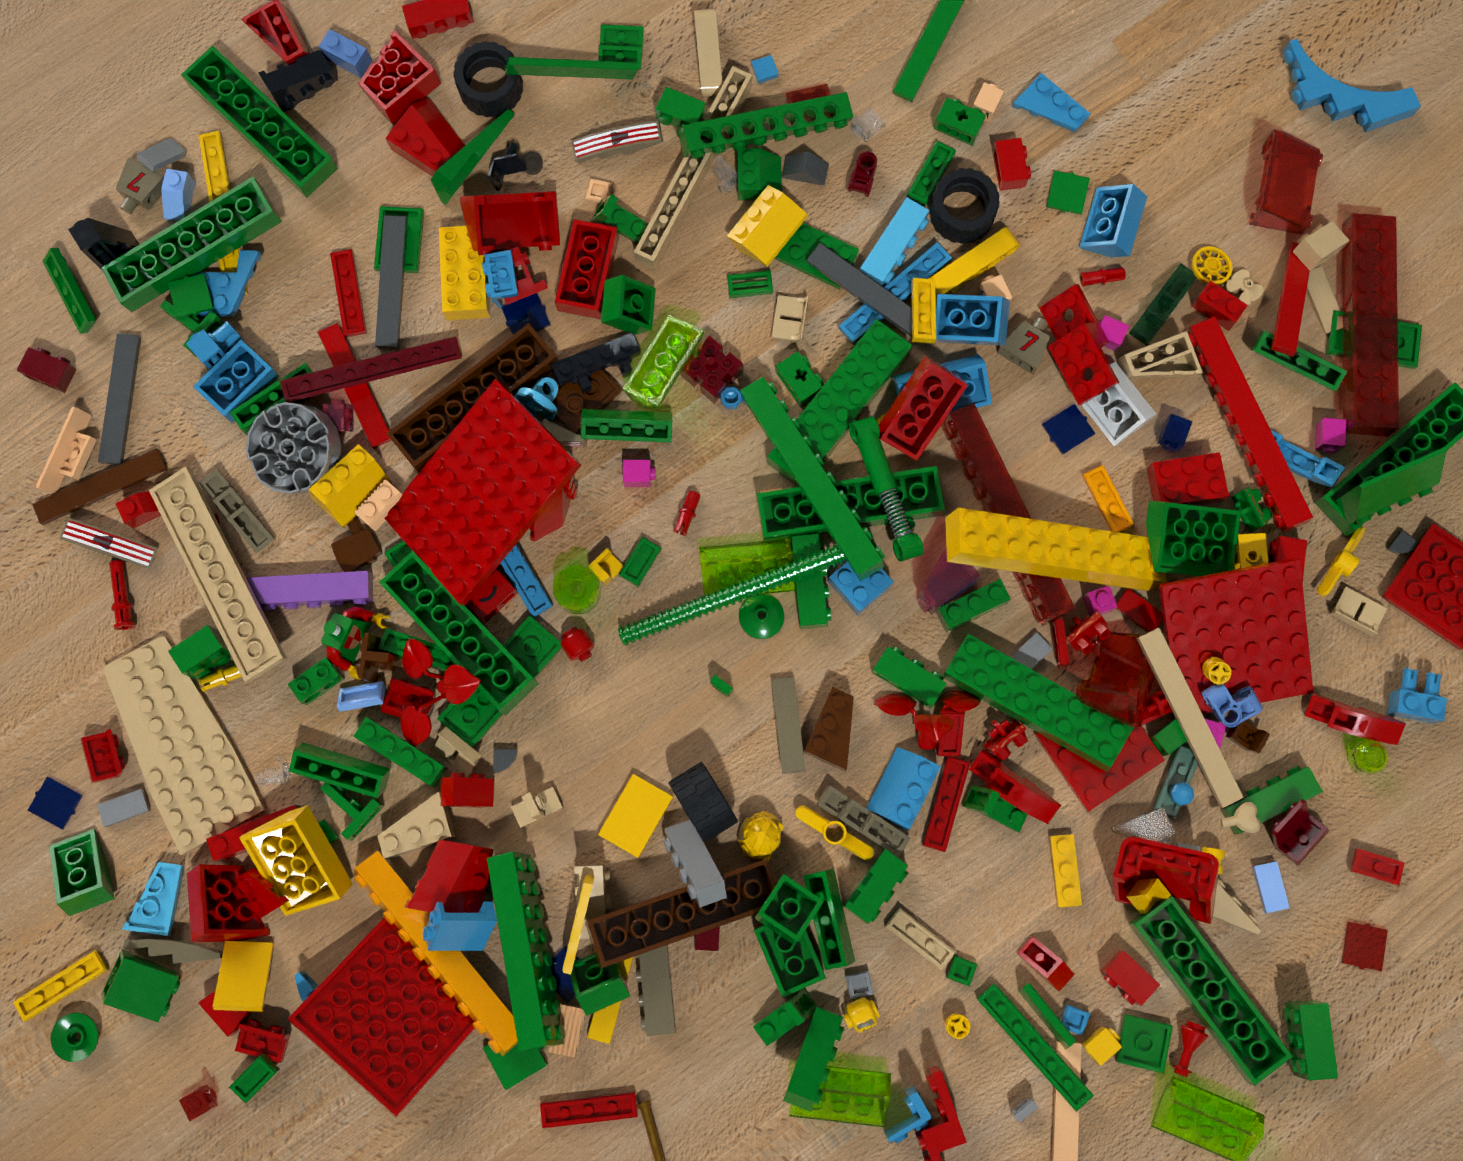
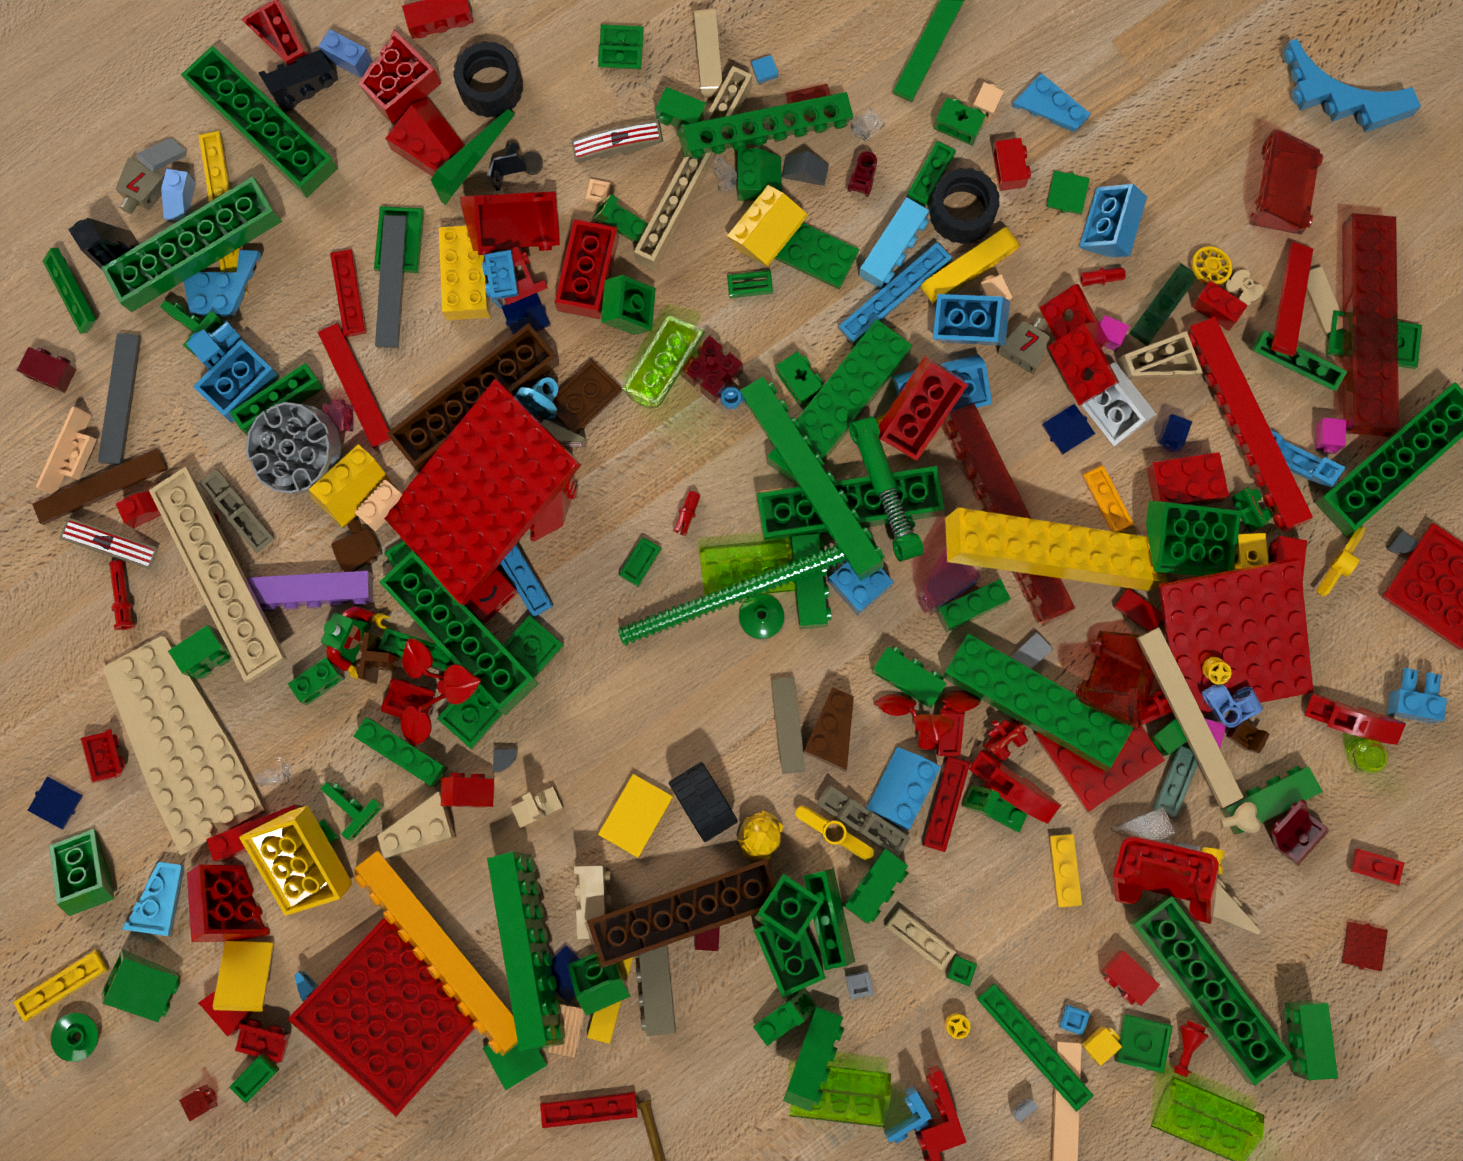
light grey tile [97,789,151,827] -> none
dark tan slope [124,938,223,964] -> none
green piece [168,273,214,319] -> none
yellow pin [198,665,242,692] -> none
red wing [235,868,289,918] -> none
dark red plate [279,336,462,402] -> none
green brick [288,742,391,798] -> none
light blue tile [337,681,385,712] -> none
red wedge [405,839,494,913] -> none
dark azure panel [423,902,497,951] -> none
tan piece [433,727,481,777] -> none
green tile [505,57,638,80] -> none
black hinge [550,332,641,394] -> none
clear neon green brick [552,565,601,614] -> none
red head [560,627,595,662] -> none
yellow tile [562,875,595,974] -> none
green brick [581,409,673,443] -> none
yellow panel [588,548,624,586] -> none
dark pink brick [623,460,656,487] -> none
light grey brick [663,820,727,907] -> none
green tile [710,675,733,697] -> none
tan piece [771,295,808,343] -> none
dark grey tile [807,243,912,337] -> none
yellow head [843,997,880,1033] -> none
yellow plate [911,278,936,343] -> none
red slope [1017,936,1075,992] -> none
green tile [1019,983,1076,1049] -> none
red tile [1051,619,1070,668] -> none
red hips [1066,611,1111,655] -> none
dark pink brick [1083,586,1117,617] -> none
yellow panel [1127,878,1171,914] -> none
dark azure tile [1169,782,1195,806] -> none
light blue tile [1252,861,1290,913] -> none
tan brick [1293,221,1350,271] -> none
tan piece [1331,587,1388,637] -> none
green slope [1336,447,1447,525] -> none

